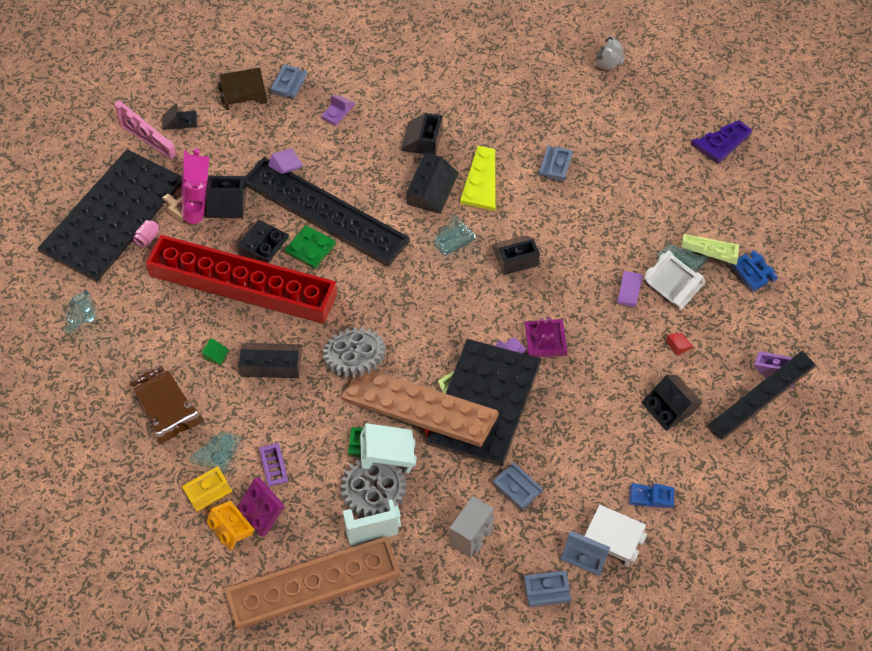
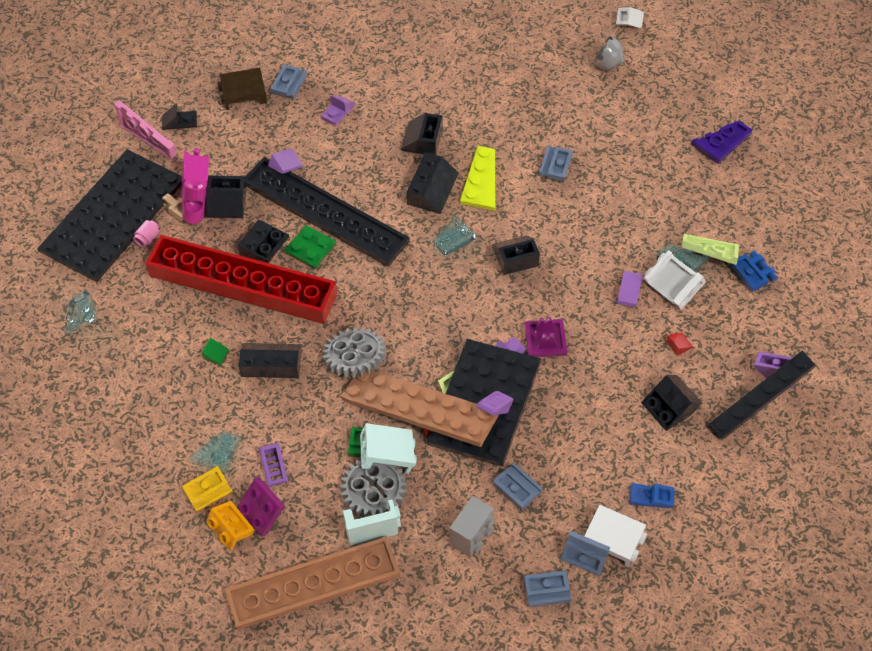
reddish brown piece [130,365,204,445] -> none
none -> medium lavender slope [477,391,513,416]
none -> white panel [616,7,644,28]

